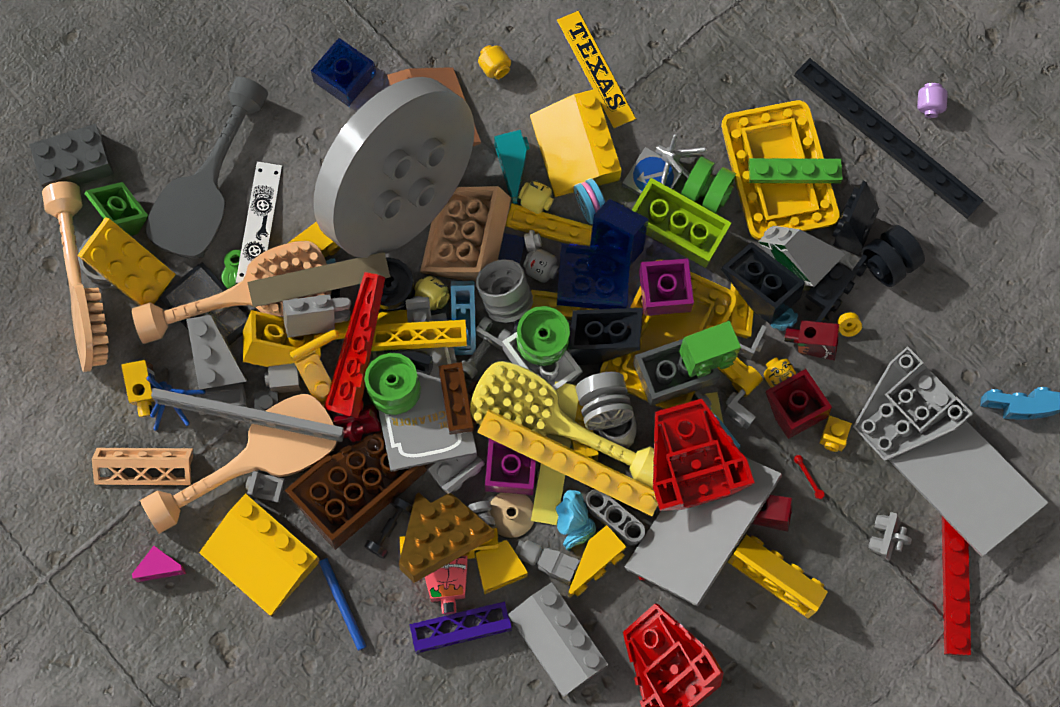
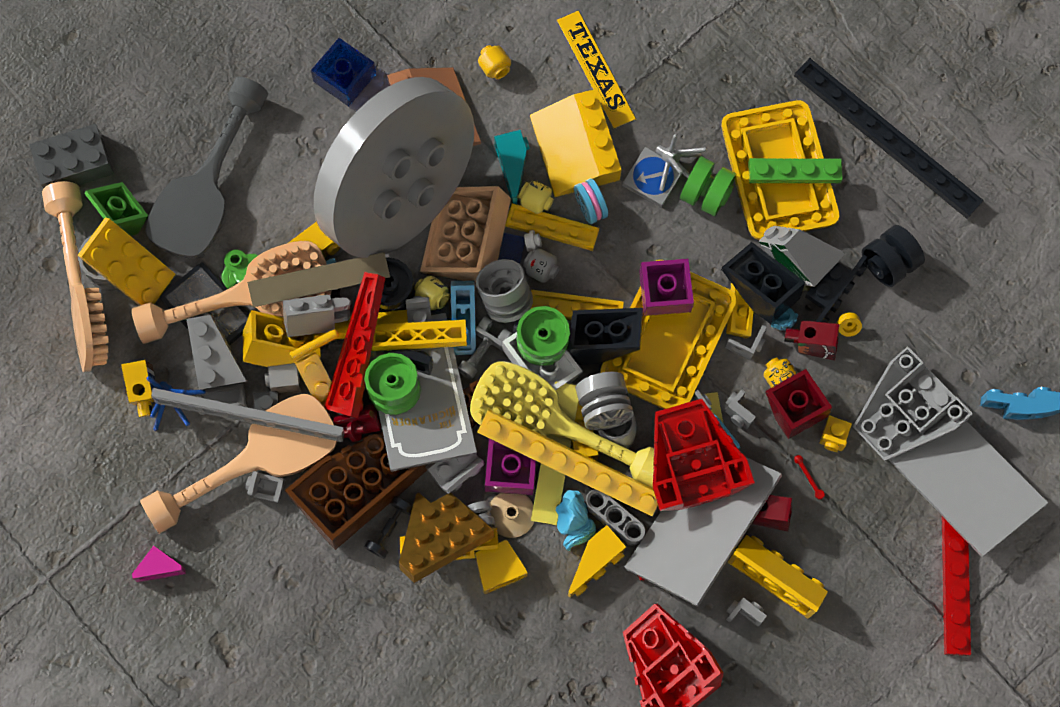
light nougat fence [92,448,193,485] -> none
yellow slope [199,493,320,616] -> none
white sticker [236,162,282,283] -> none
blue bar [319,558,367,651] -> none
dark purple fence [409,601,512,654] -> none
coral torso [425,556,468,615] -> none
reddish brown plate [438,362,473,435] -> none
light grey slope [508,582,608,697] -> none
light grey piece [515,540,580,585] -> none
clear blue plate [556,243,631,309] -> none
clear blue brick [590,199,649,267] -> none
lime brick [626,178,731,268] -> none
dark grey brick [633,339,720,406] -> none
bright green brick [679,321,741,378] -> none
yellow piece [717,357,763,397] -> none
black slope [832,181,879,256] -> none
light grey hips [868,512,912,561] -> none
lavender head [917,83,948,118] -> none
none -> light grey bracket [726,598,767,626]

